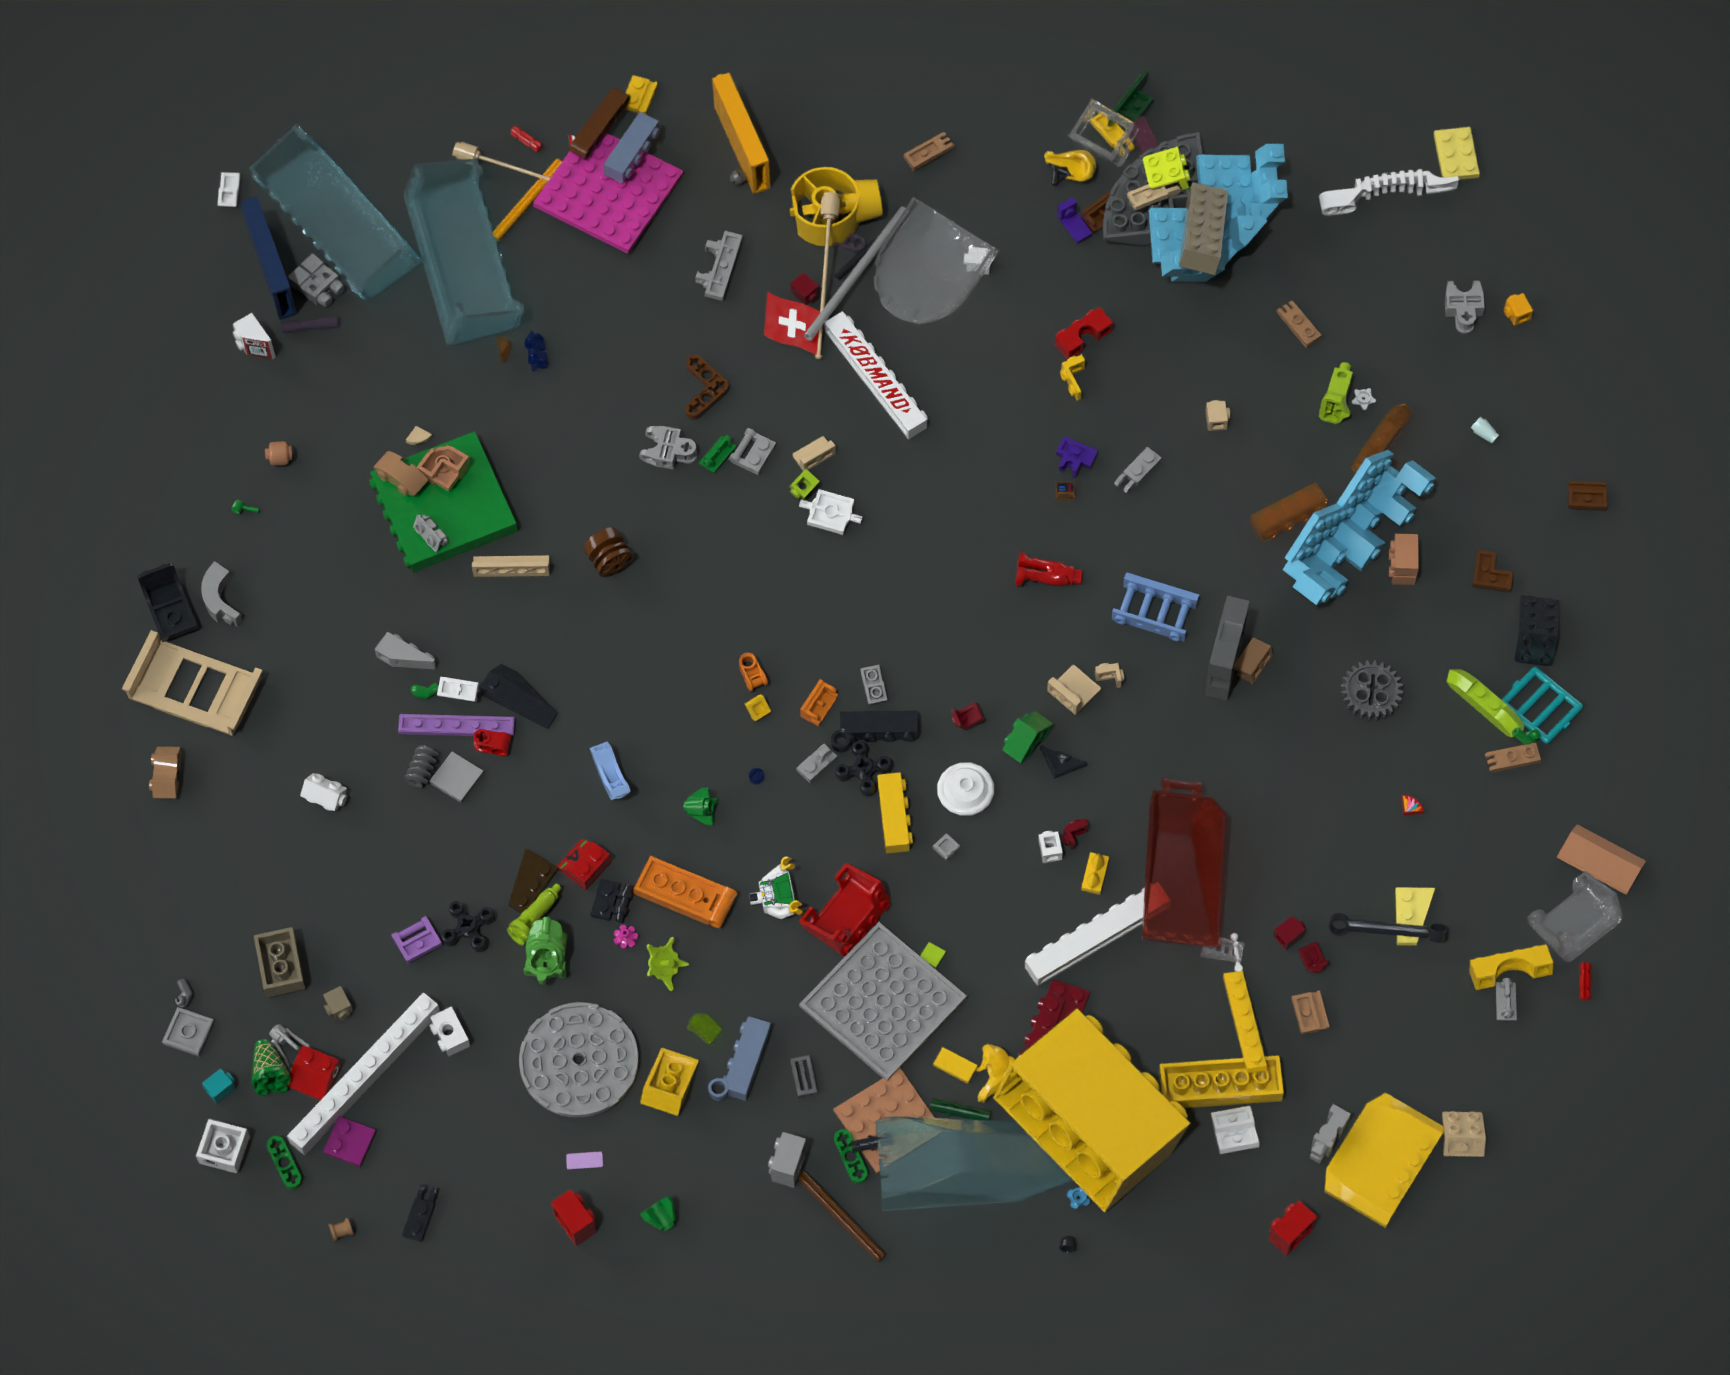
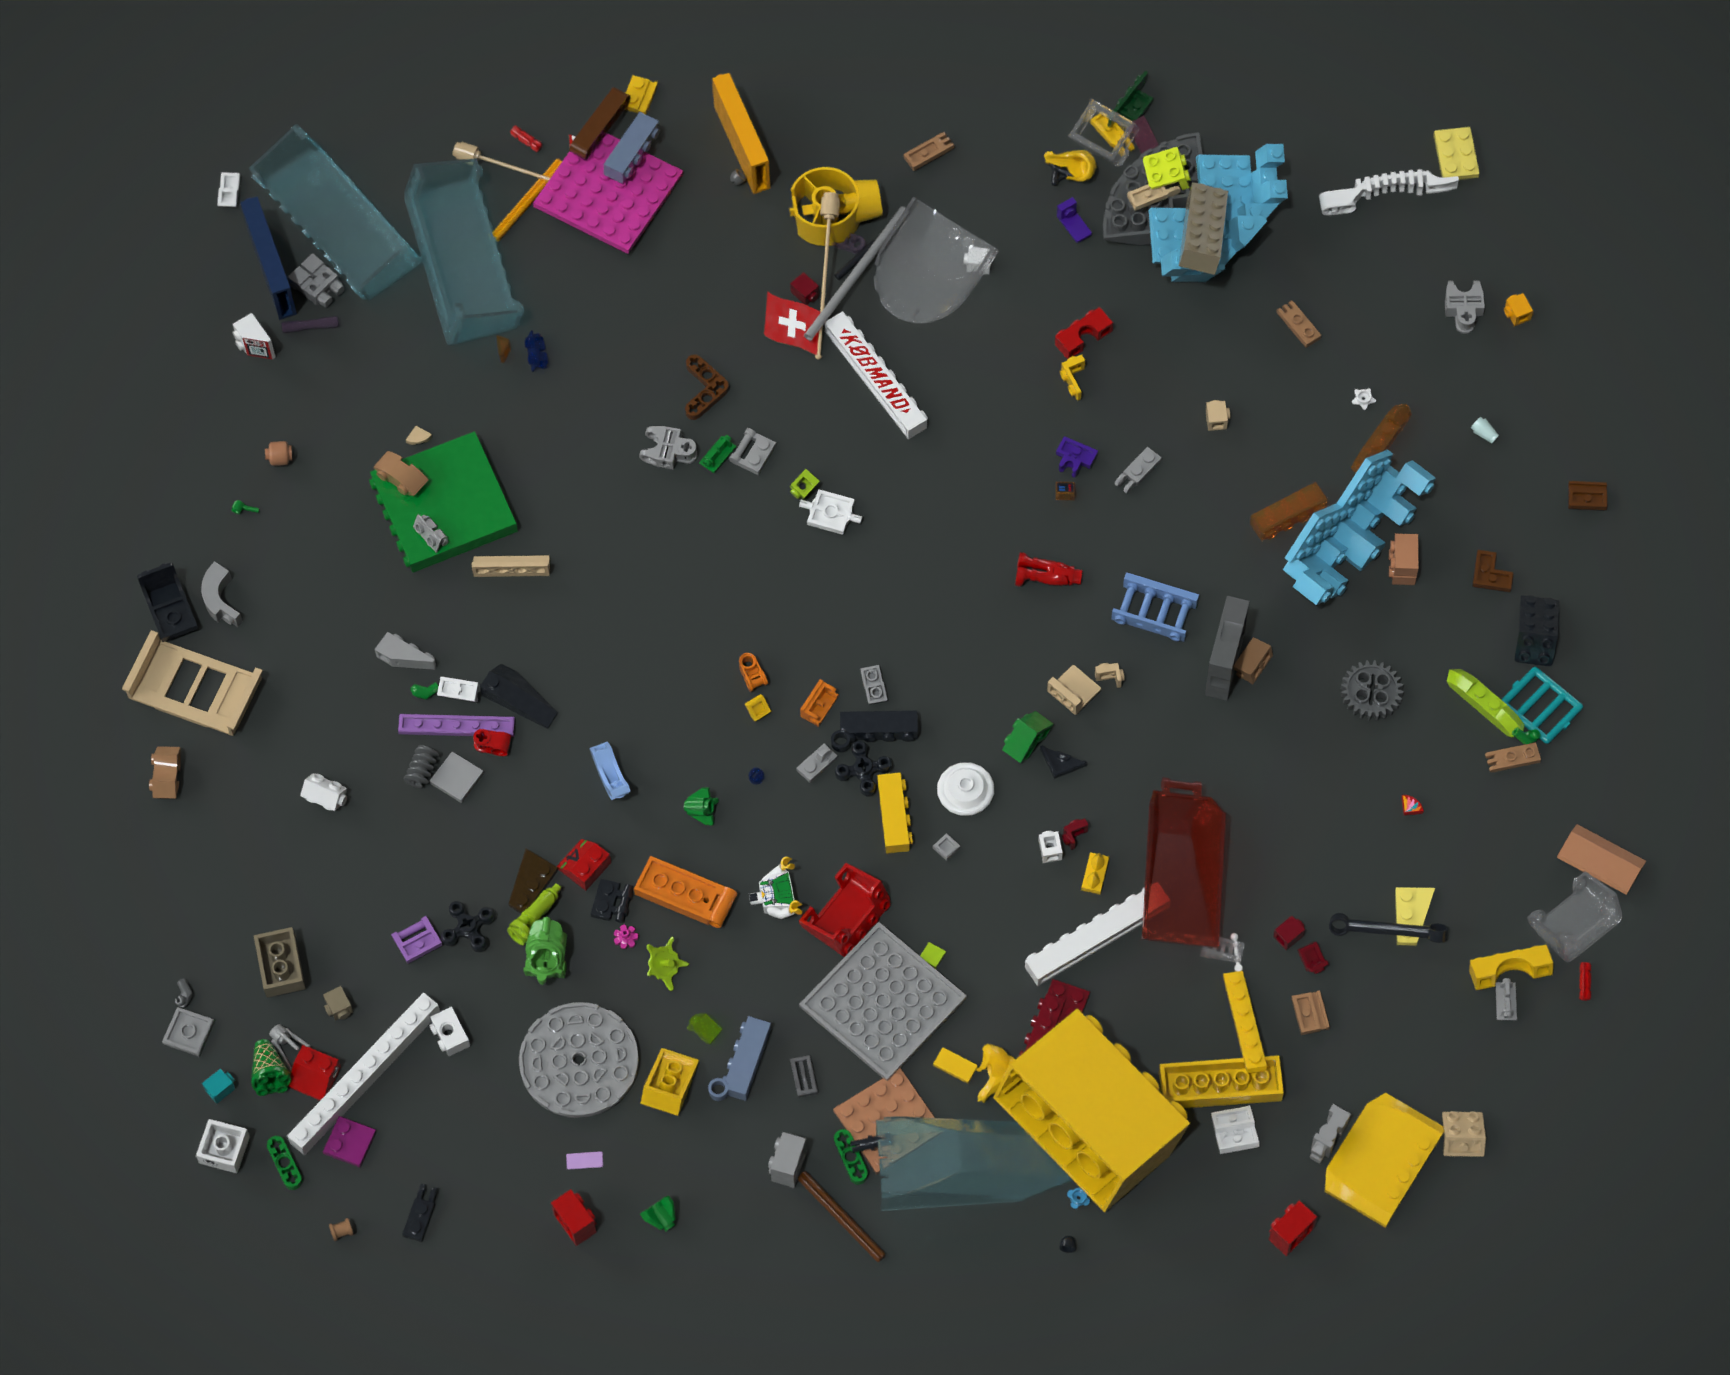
nougat brick [416,445,469,492] -> none
reddish brown wheel [583,527,633,577] -> none
light grey hinge [695,231,742,301] -> none
tan panel [793,436,836,471] -> none
dark green pin [930,1098,991,1123] -> none
dark red bracket [951,702,985,731] -> none
reddish brown hinge [1081,191,1110,234] -> none
lime piece [1319,362,1353,424] -> none

